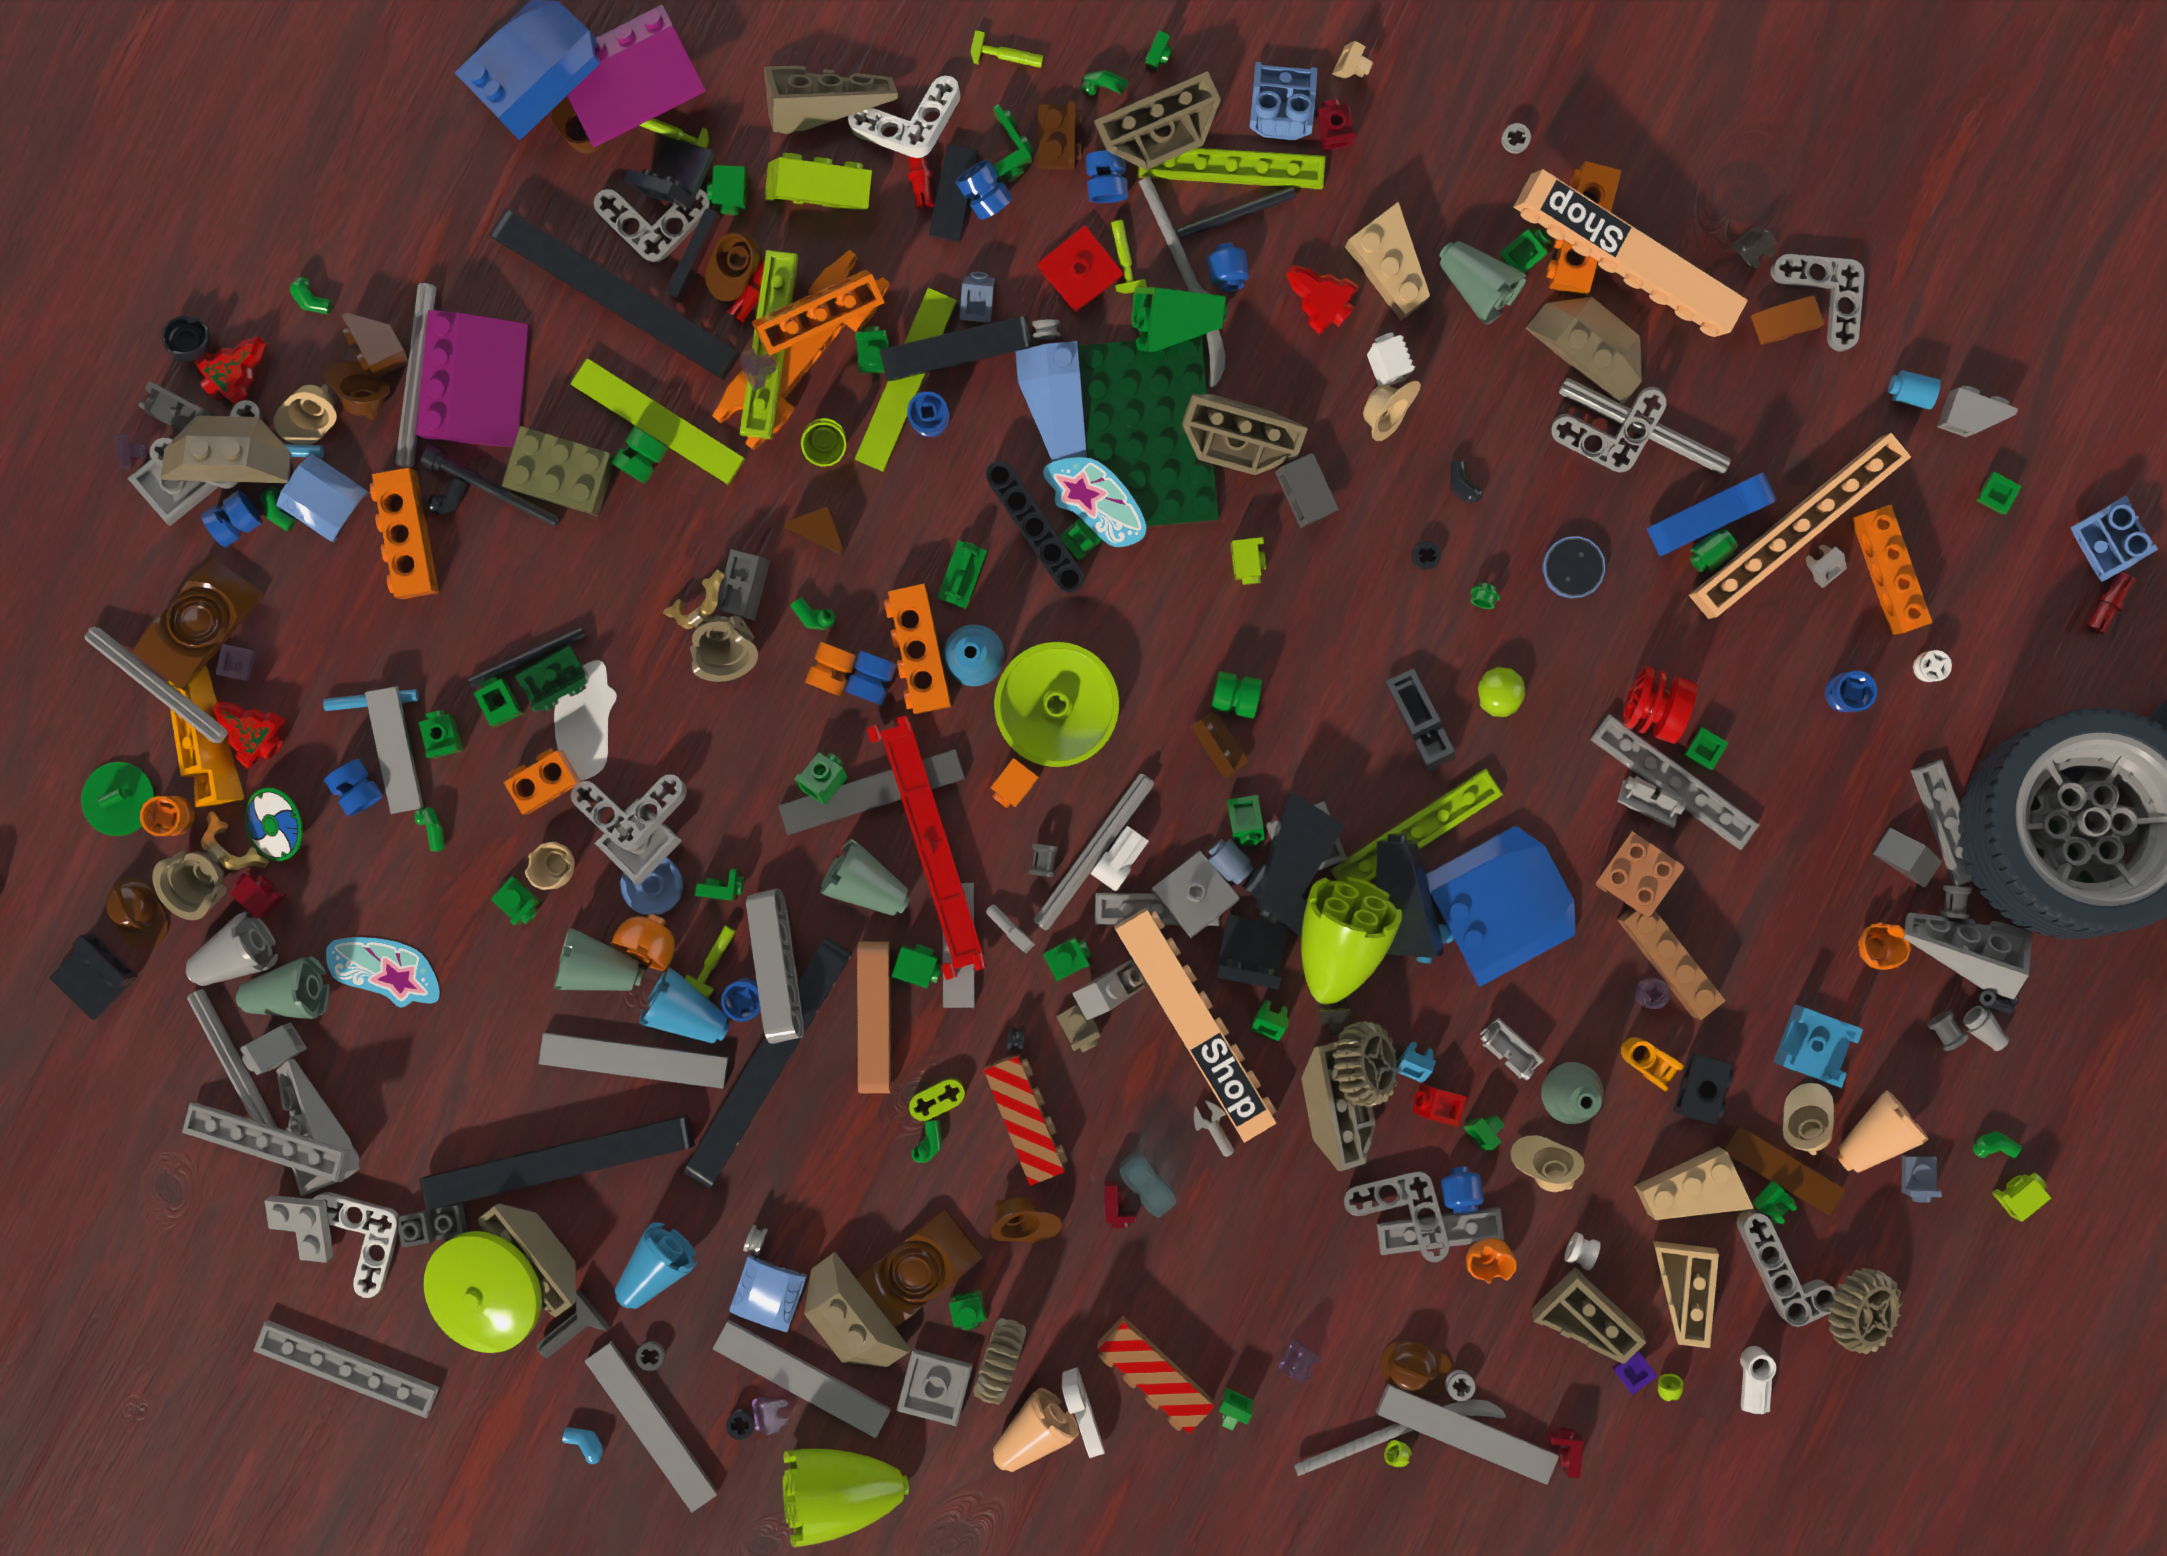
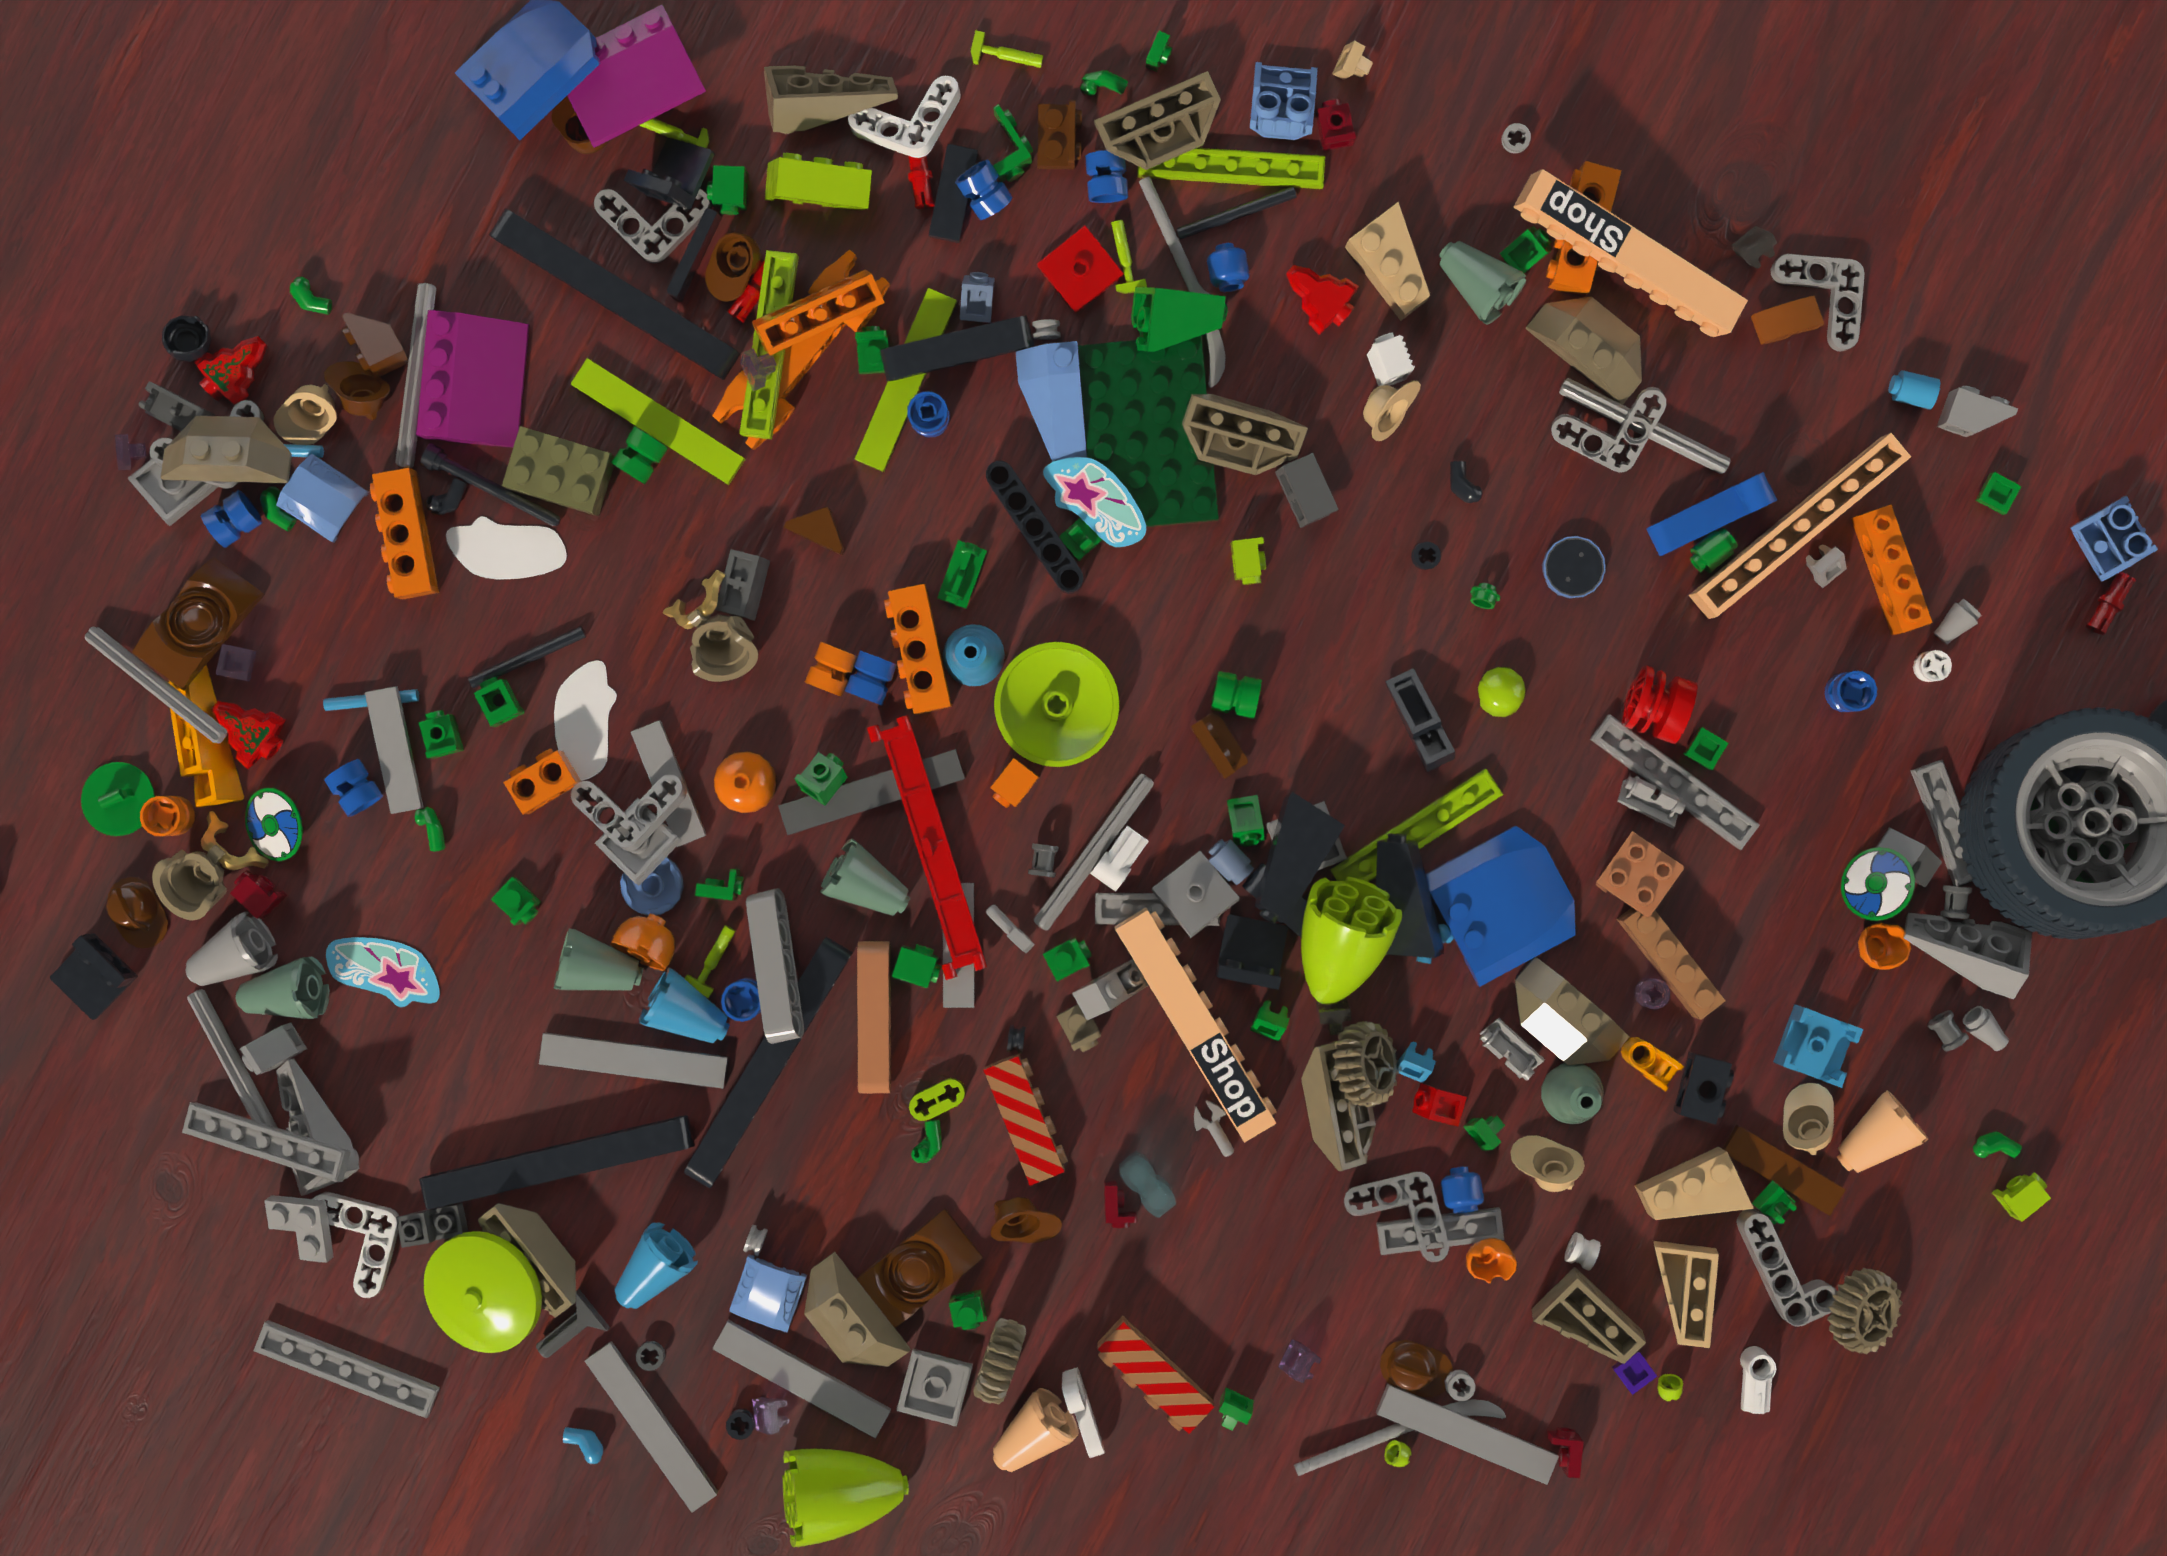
dark green bracket [515,644,589,712] -> none
tan hair [525,842,575,890] -> none
green arm [790,597,835,630] -> none
lime helmet [801,418,847,467] -> none
sand blue bracket [1901,1155,1942,1202] -> none
black arm [1980,991,2019,1014] -> none
none -> white sticker [446,516,567,579]
none -> light grey tile [631,720,707,847]
none -> orange cylinder [714,751,776,813]
none -> dark tan wedge [1514,957,1629,1065]
none -> shield [1841,847,1915,921]
none -> light grey cone [1933,599,1982,645]

